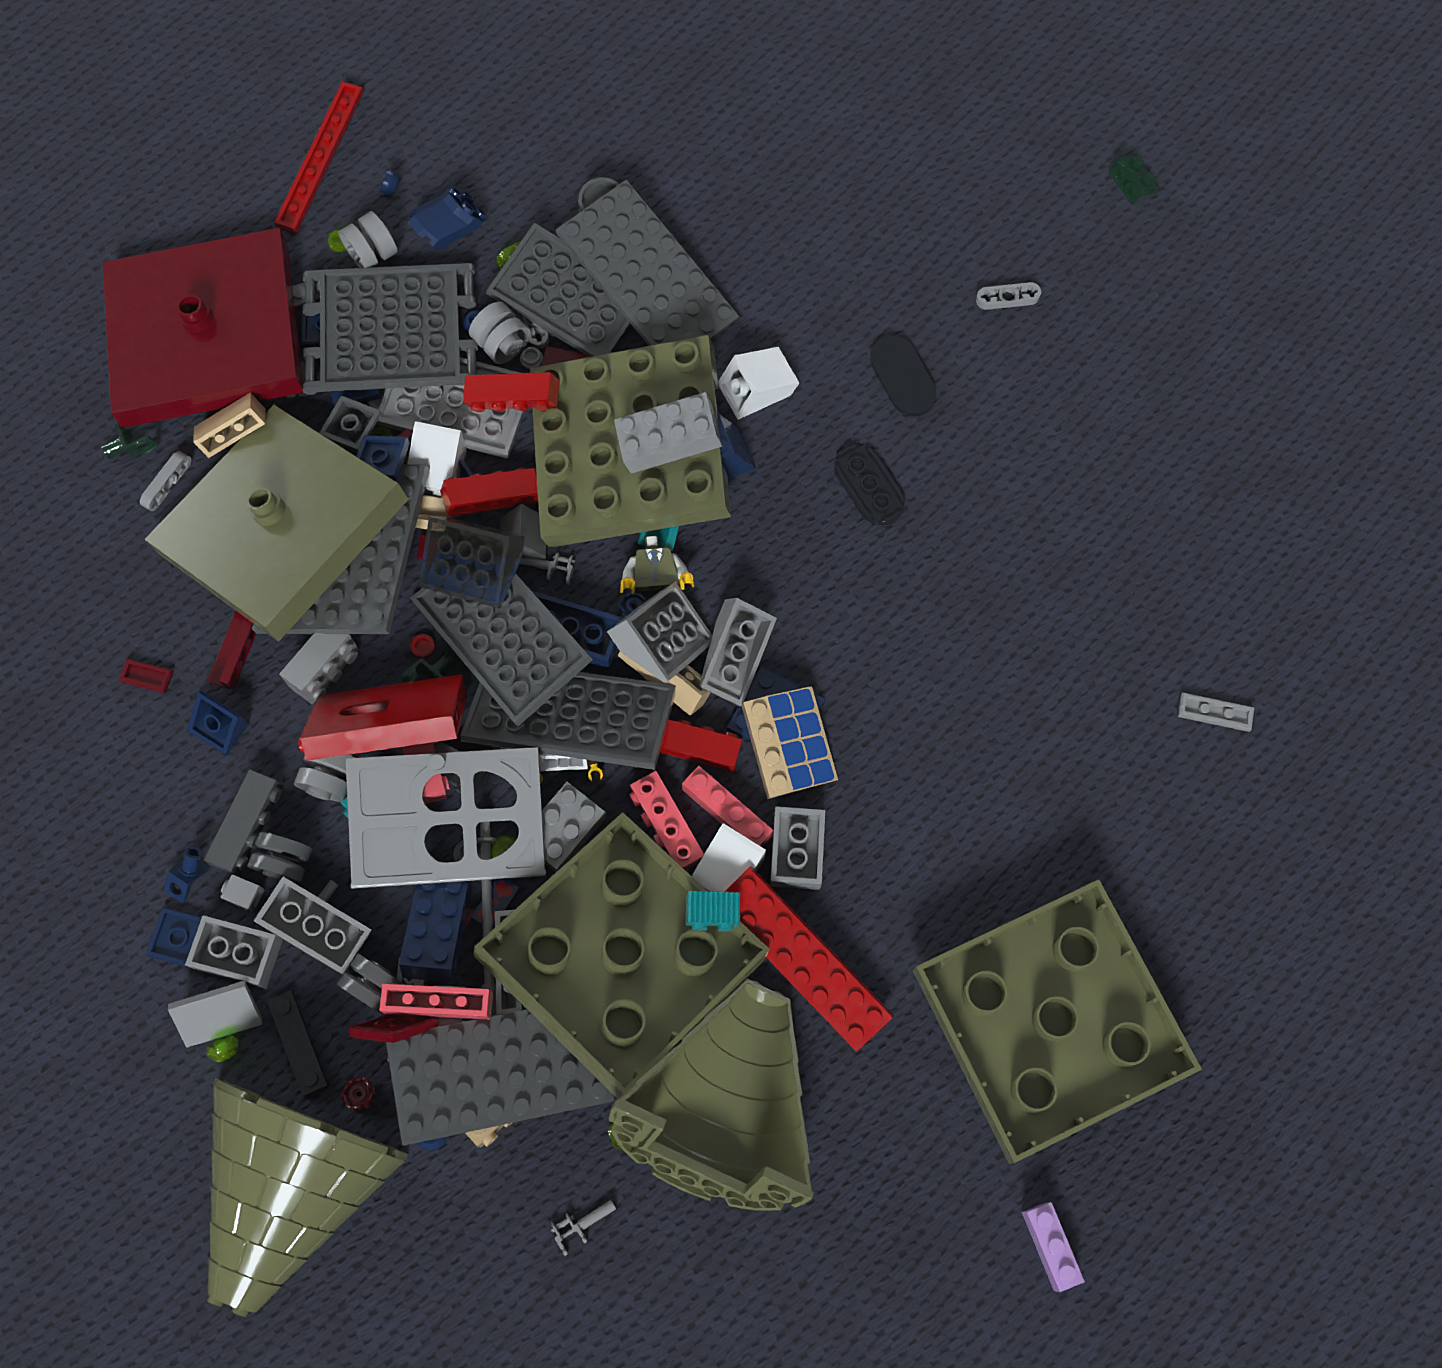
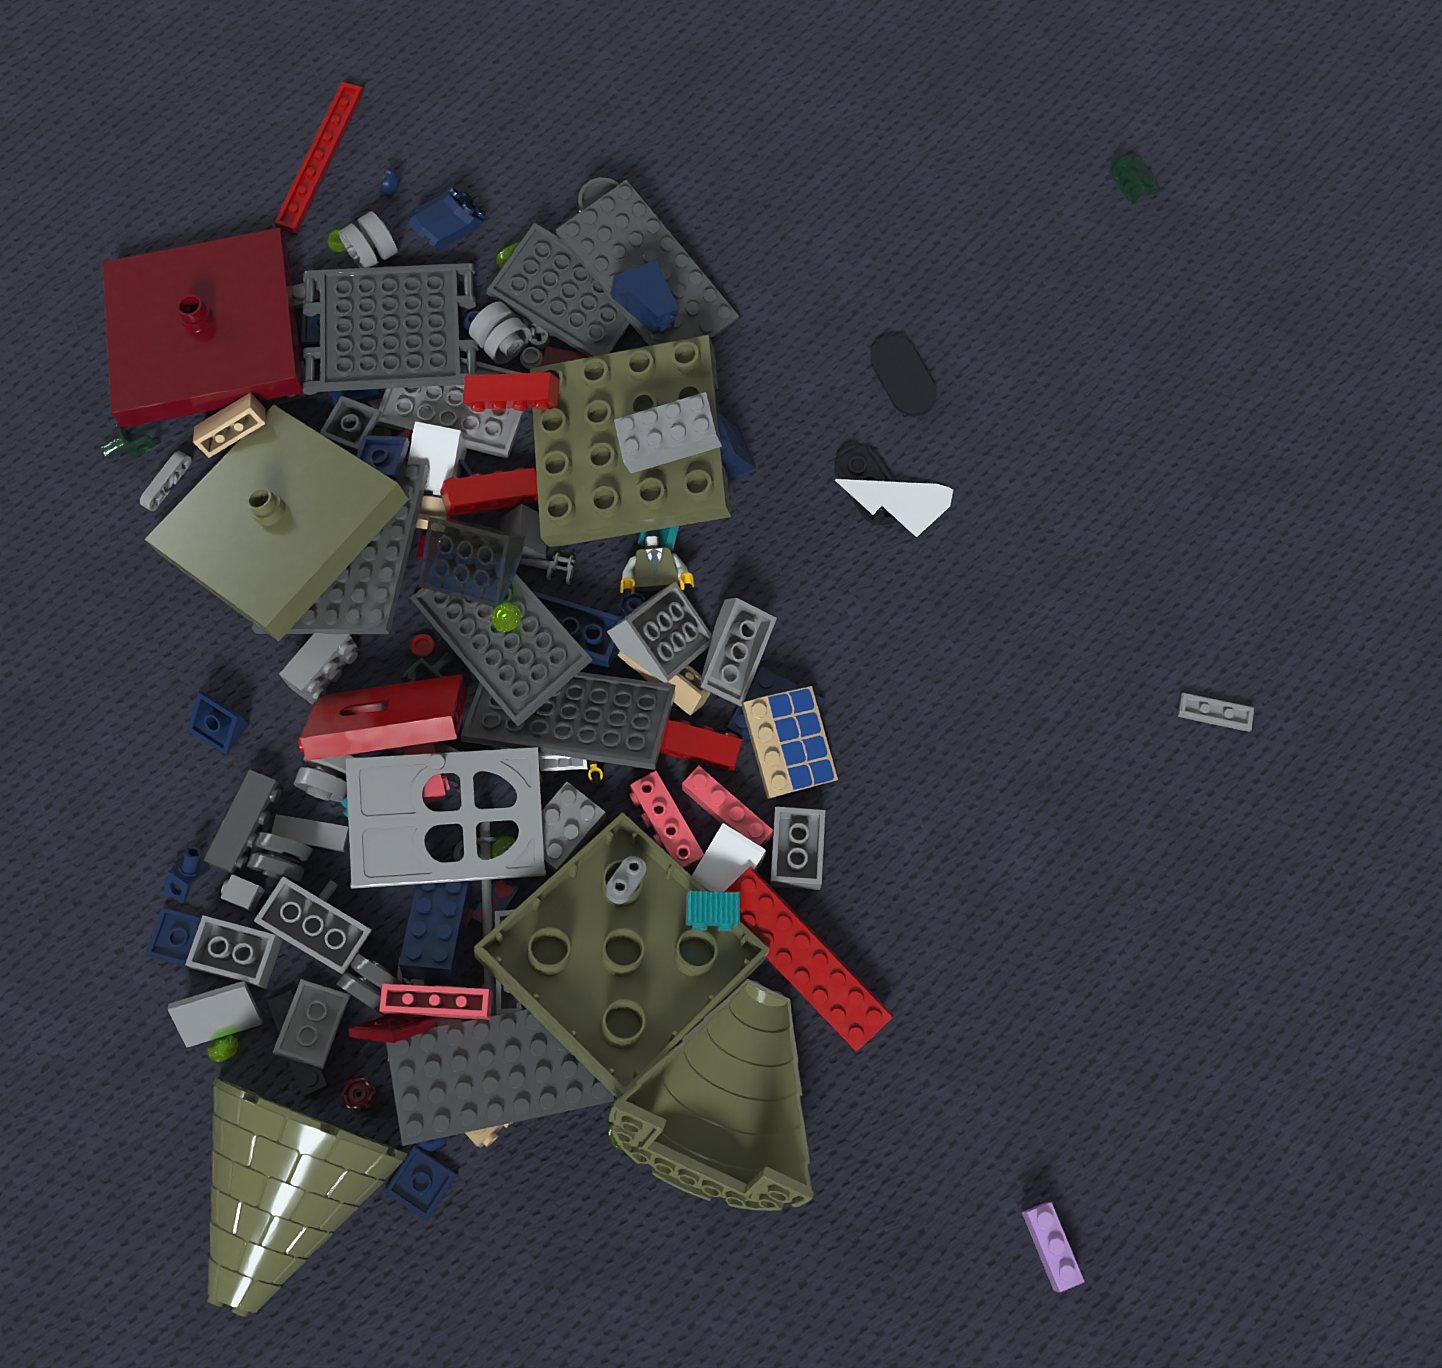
dark red tile [118,658,174,694] -> none
dark red panel [207,611,256,690] -> none
light grey piece [551,1200,616,1256] -> none
white slope [718,347,799,419] -> none
olive piece [913,879,1202,1164] -> none
light grey beam [976,282,1041,310] -> none
none -> light grey tile [271,814,349,852]
none -> light grey tile [273,979,350,1070]
none -> dark blue tile [384,1145,459,1221]
none -> clear neon green plate [491,602,521,632]
none -> light grey plate [606,856,647,904]
none -> dark blue slope [610,260,679,334]
none -> white sticker [835,479,953,537]

